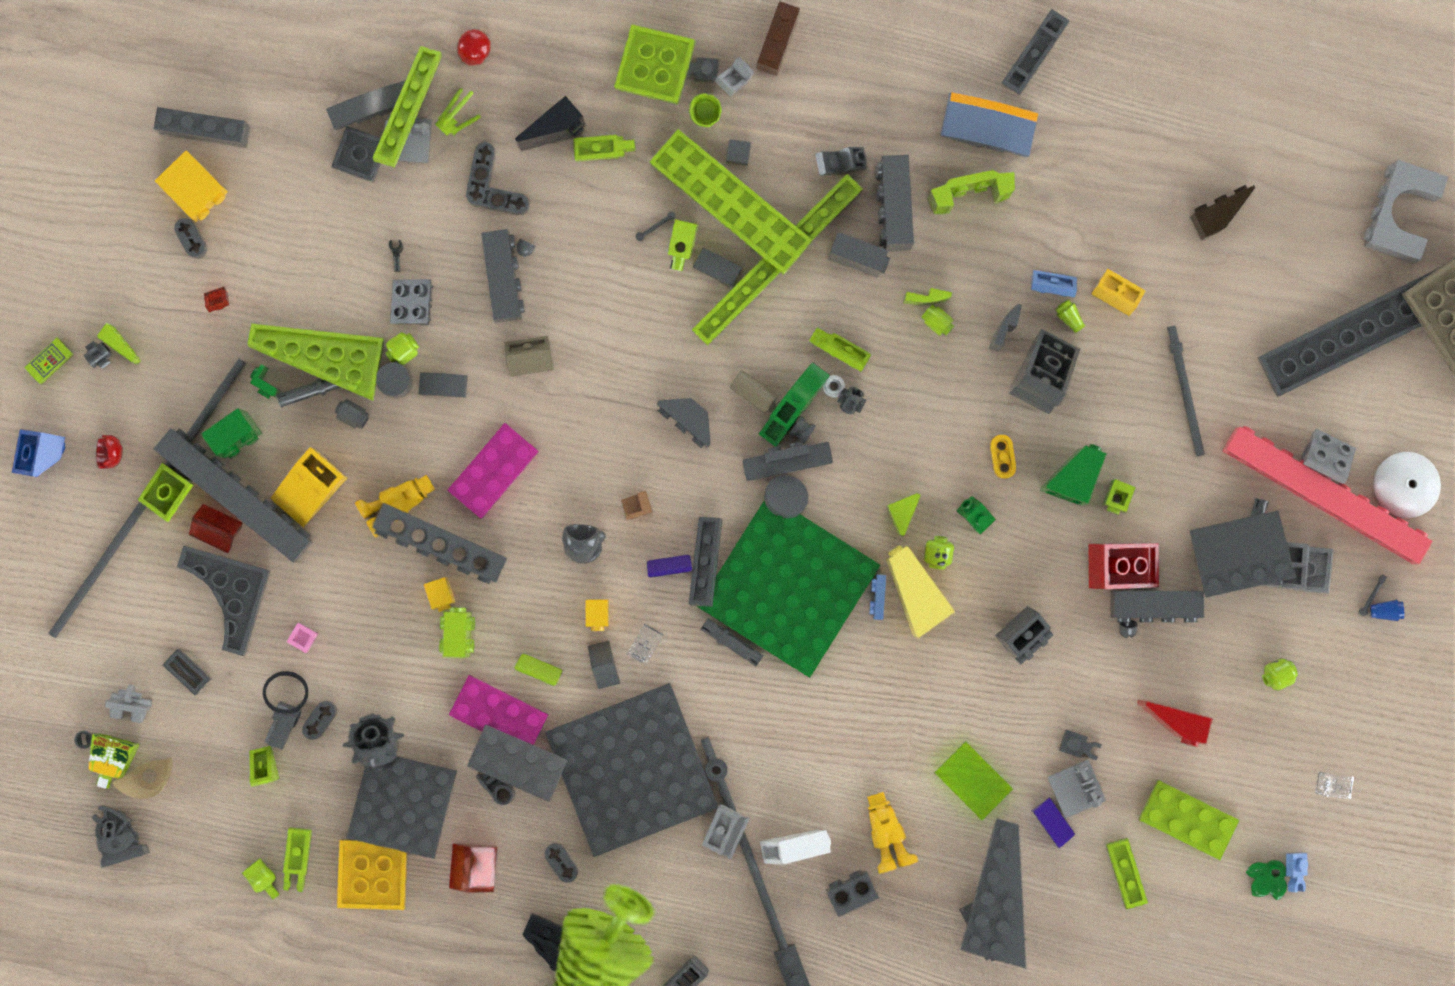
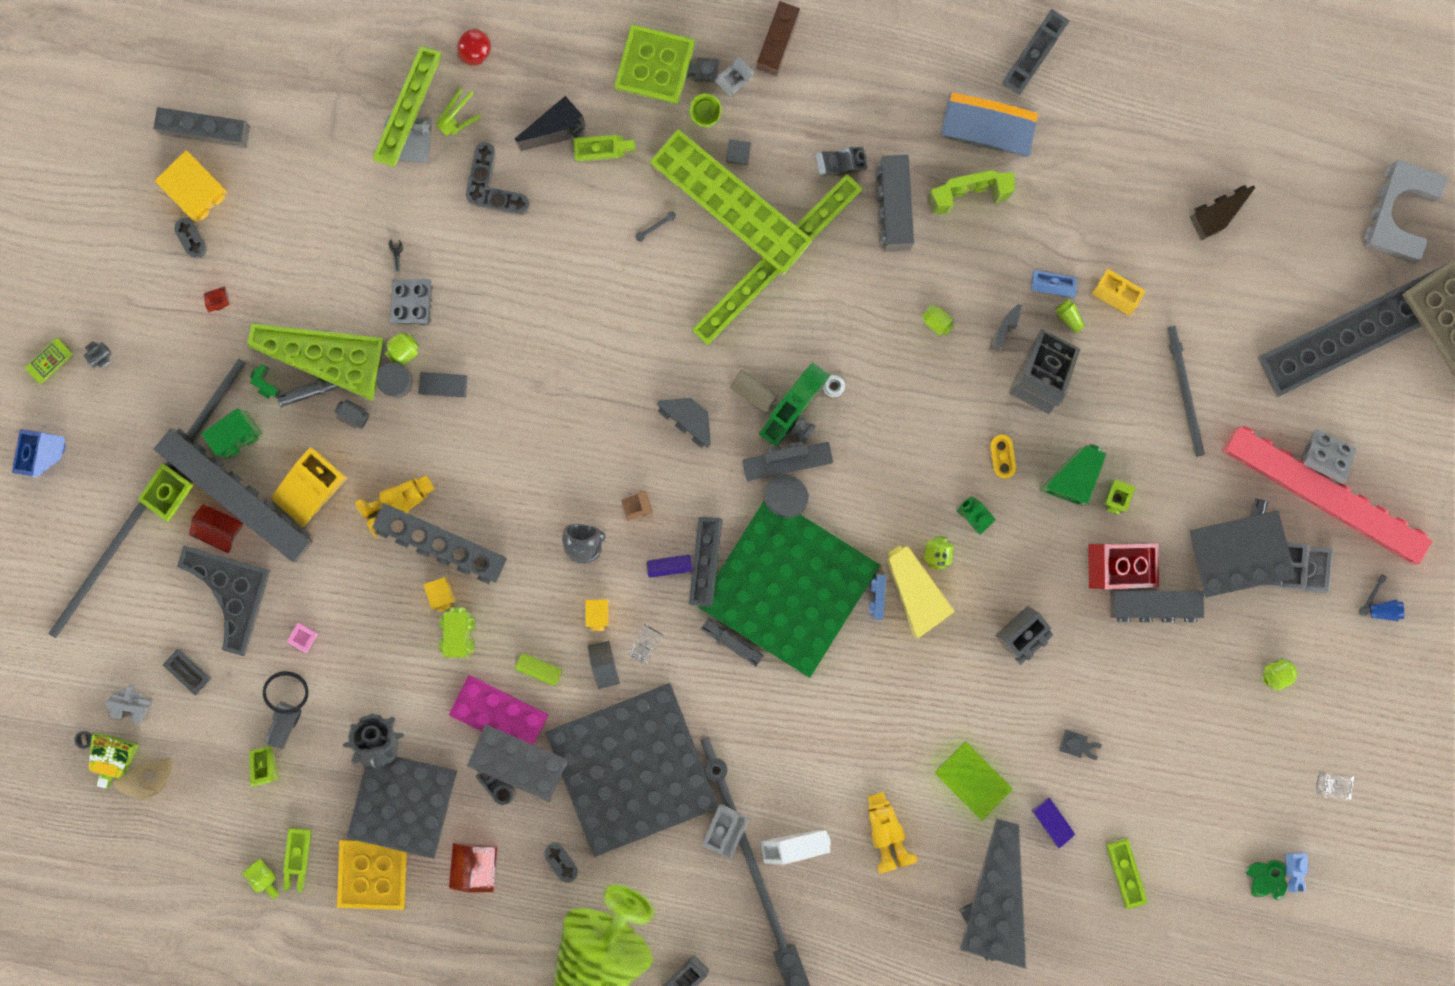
dark grey piece [92,805,150,868] -> none
red hair [96,435,123,469] -> none
lime slope [97,323,141,364] -> none
dark grey beam [302,701,337,740] -> none
dark grey slope [326,80,406,131] -> none
dark grey plate [331,126,381,183] -> none
dark pink plate [447,423,539,519] -> none
dark grey brick [481,229,525,323] -> none
dark tan panel [505,336,554,376] -> none
dark grey hinge [516,239,536,257] -> none
black wing [522,913,563,971] -> none
lime torso [668,219,699,271] -> none
dark grey tile [693,247,742,288] -> none
lime hinge [809,328,871,372] -> none
dark grey brick [826,870,879,917] -> none
dark grey brick [828,232,890,278] -> none
dark grey gear [837,387,867,414] -> none
lime slope [886,493,921,537] -> none
lime slope [904,288,952,305] -> none
light grey hinge [1047,760,1106,818] -> none
dark grey hinge [1119,620,1138,638] -> none
red slope [1137,699,1213,747] -> none
lime plate [1138,780,1240,860] -> none
white dish [1373,452,1441,518] -> none

